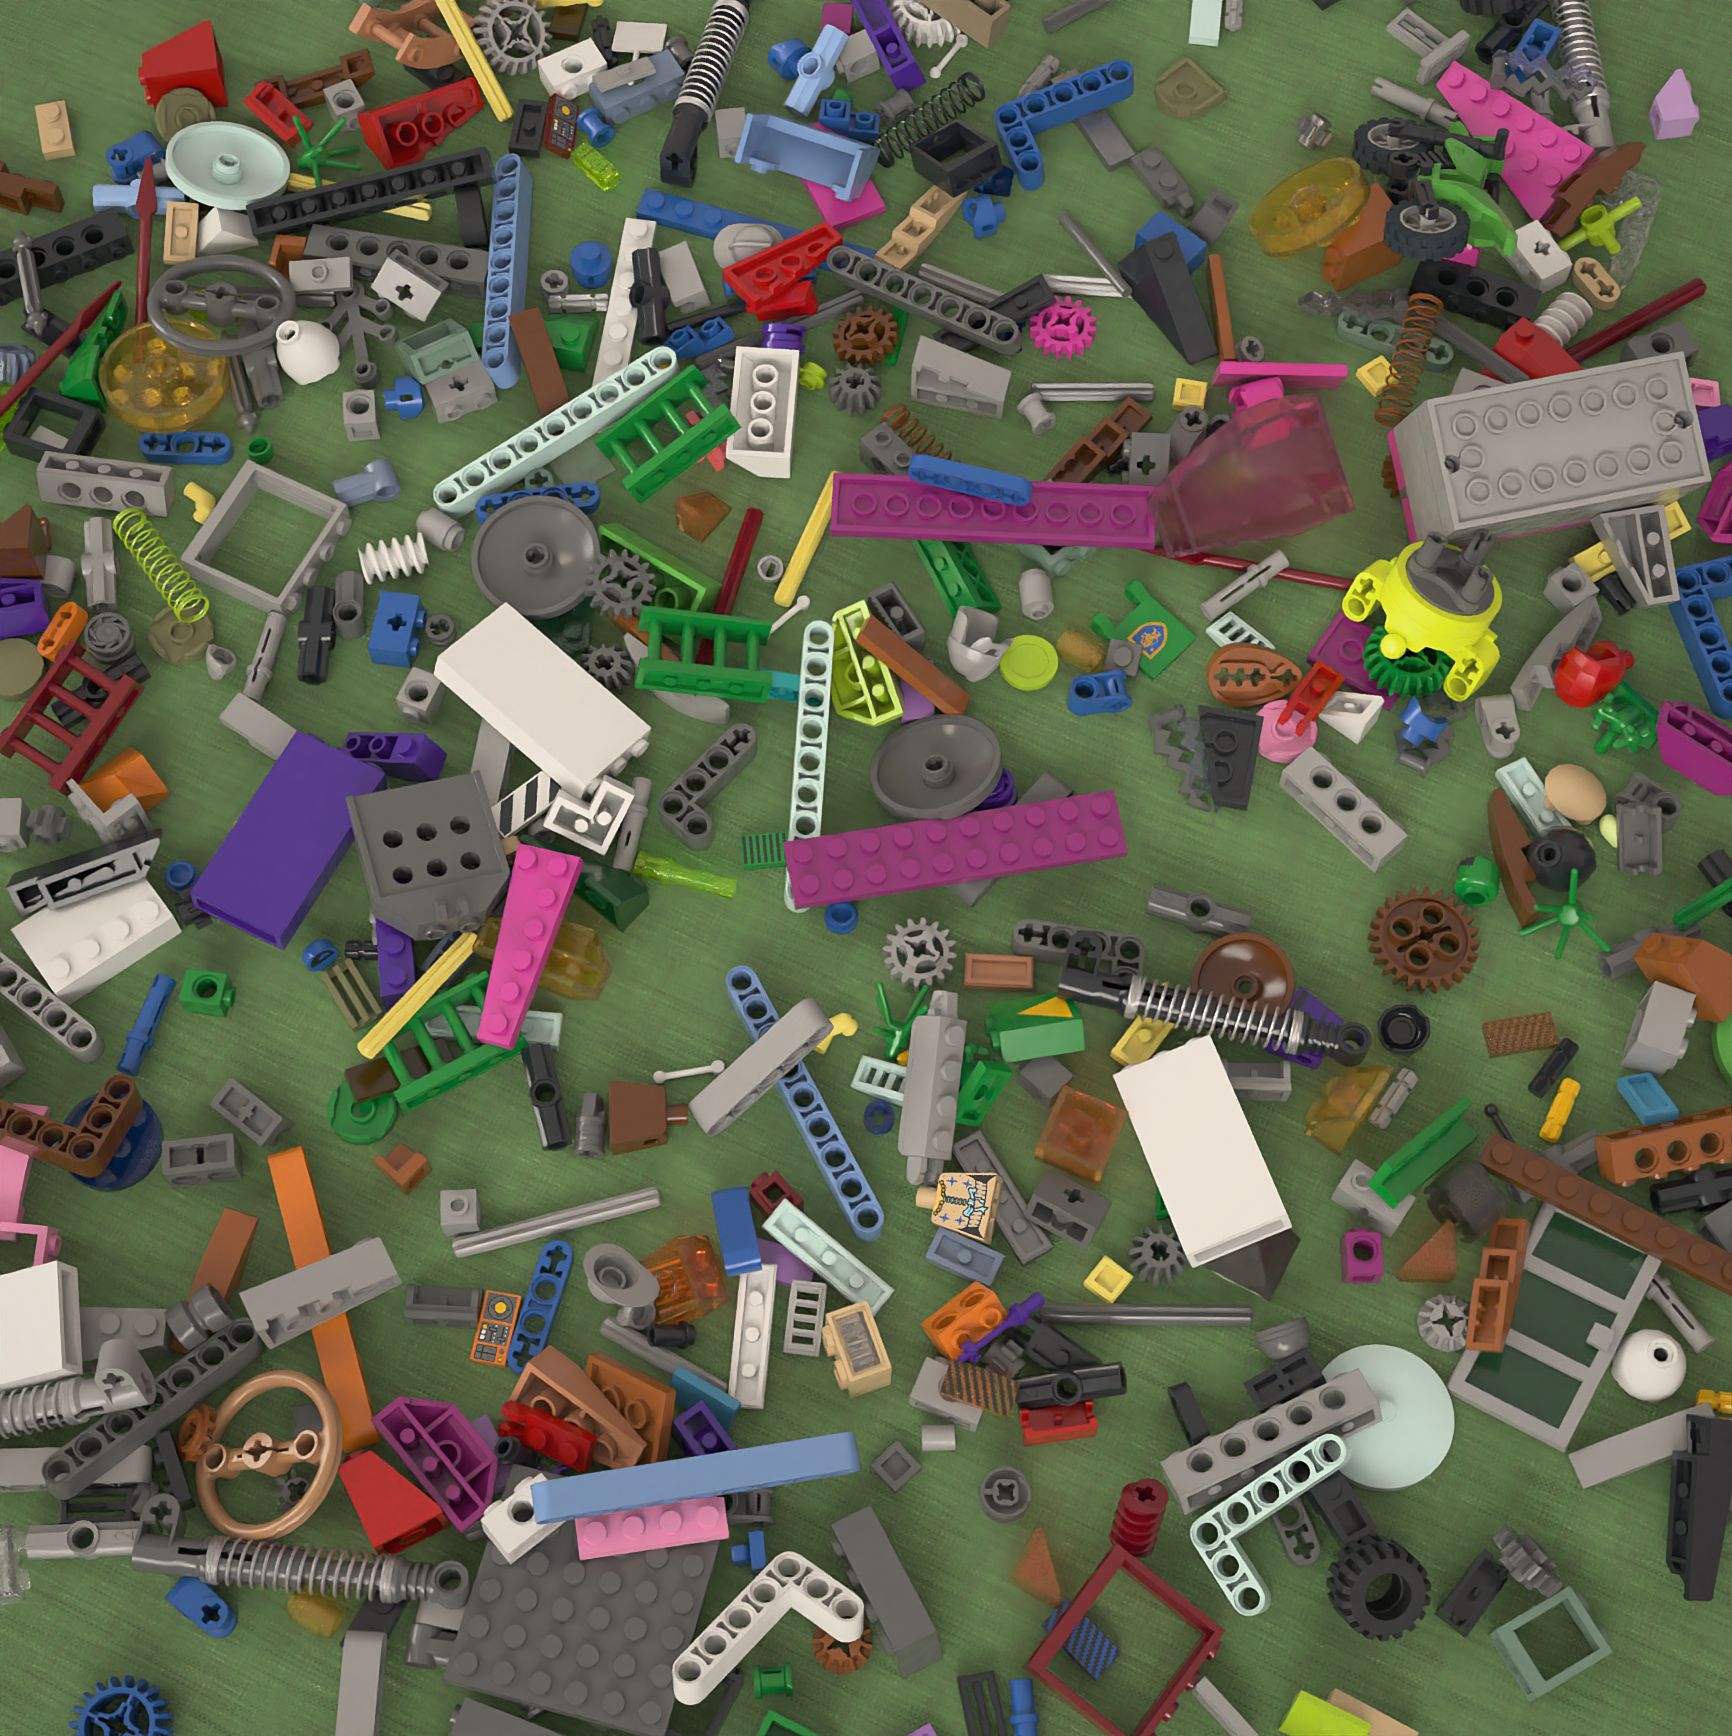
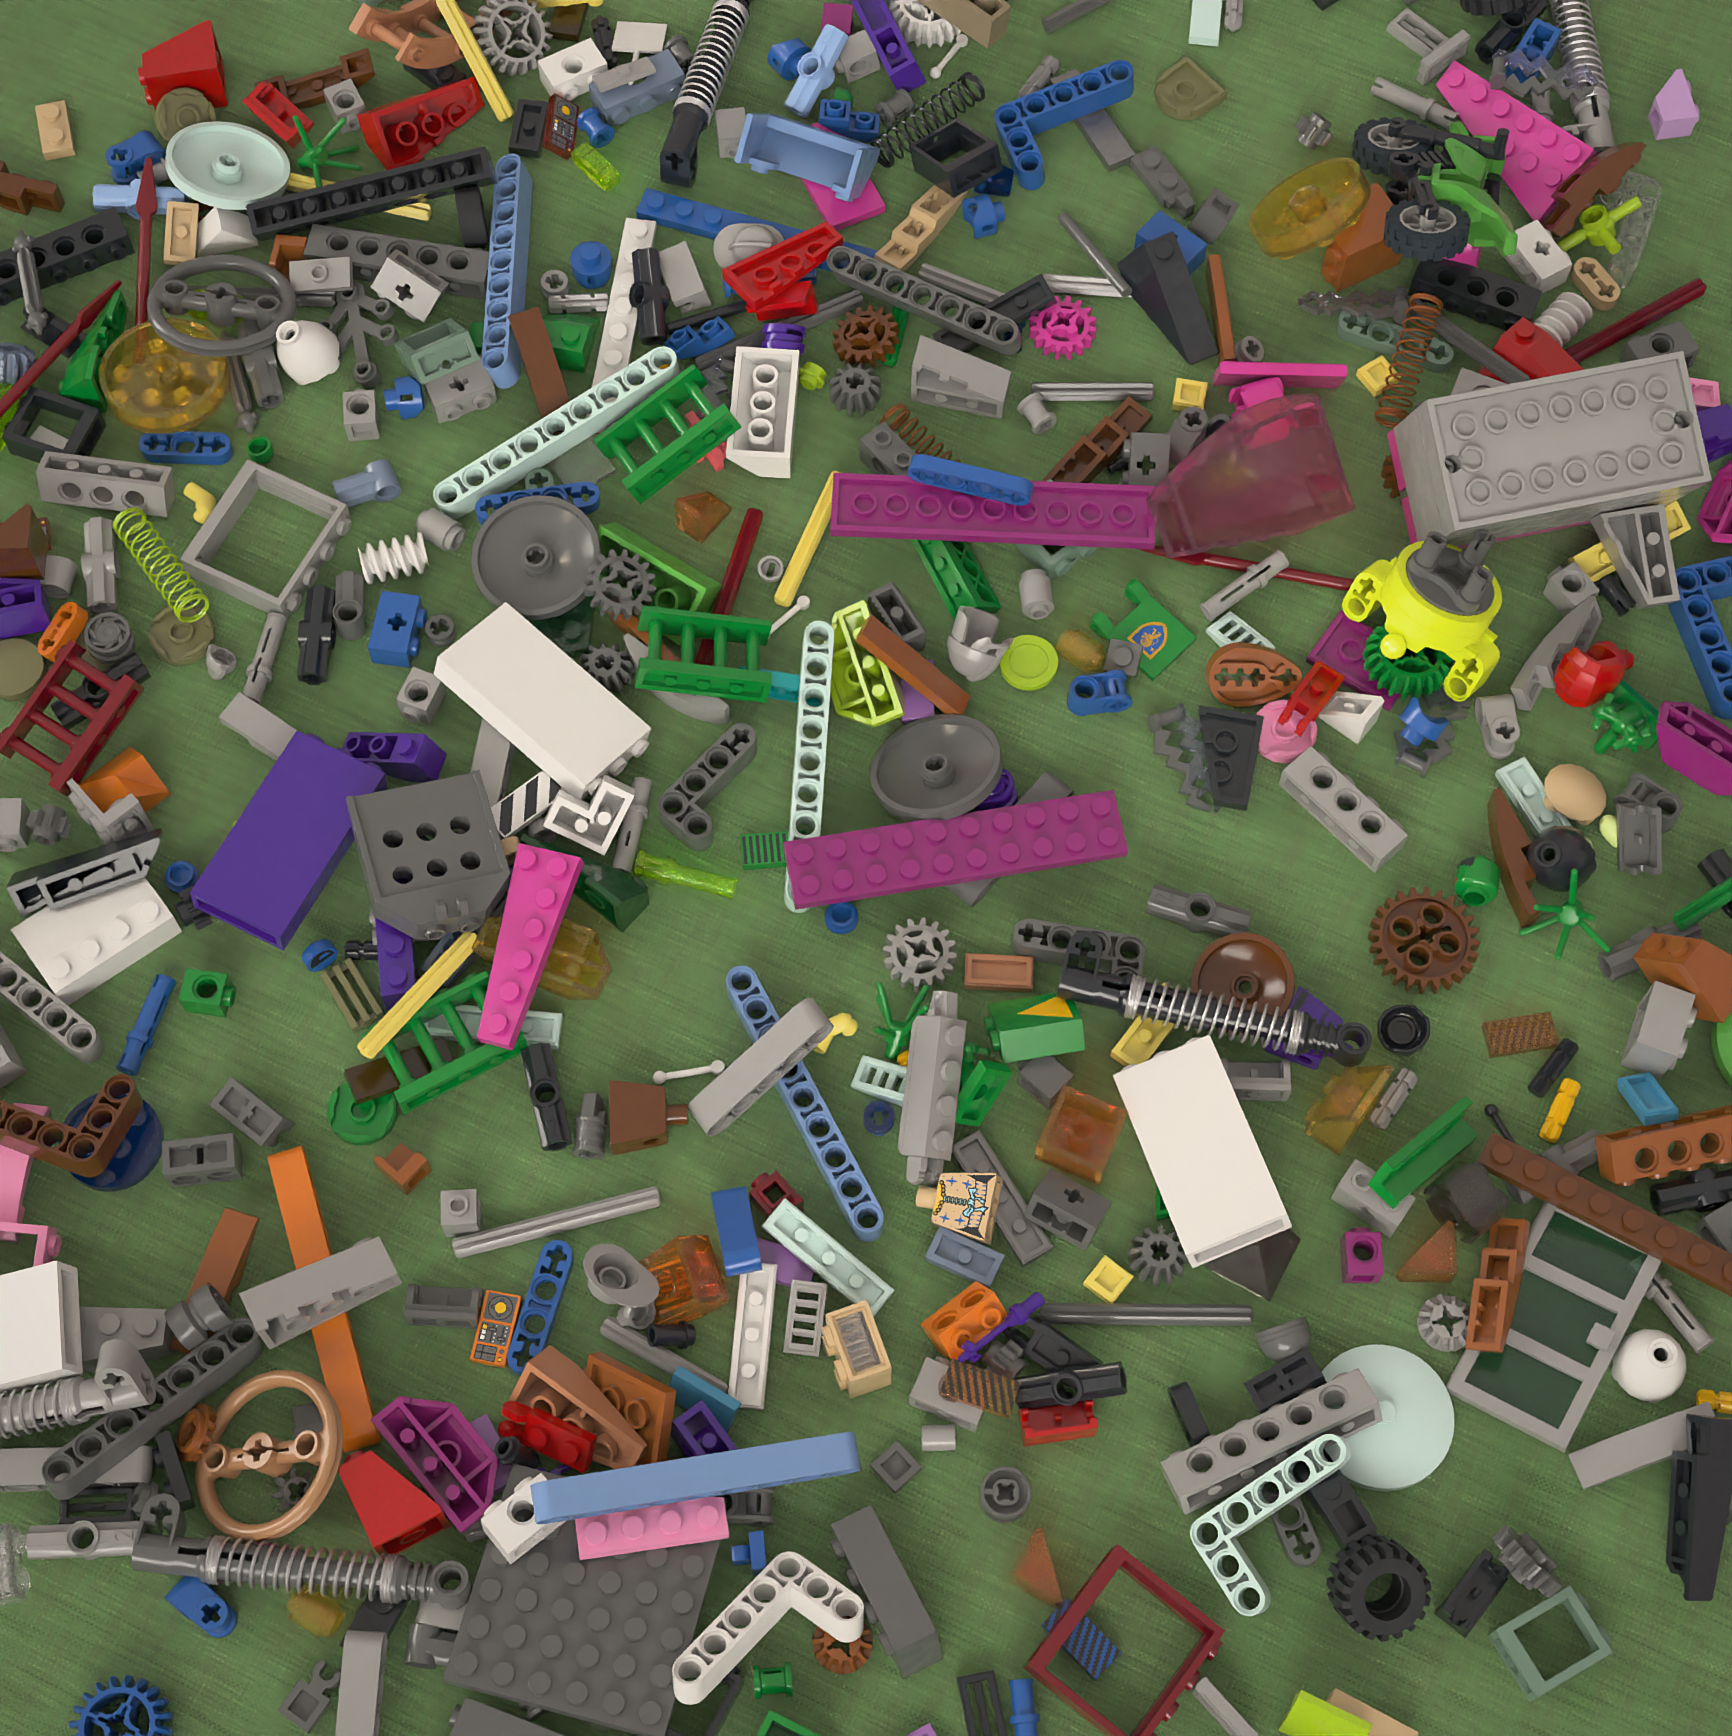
dark red piece [1109,1478,1169,1558] -> none
none -> dark grey plate [277,1660,341,1734]

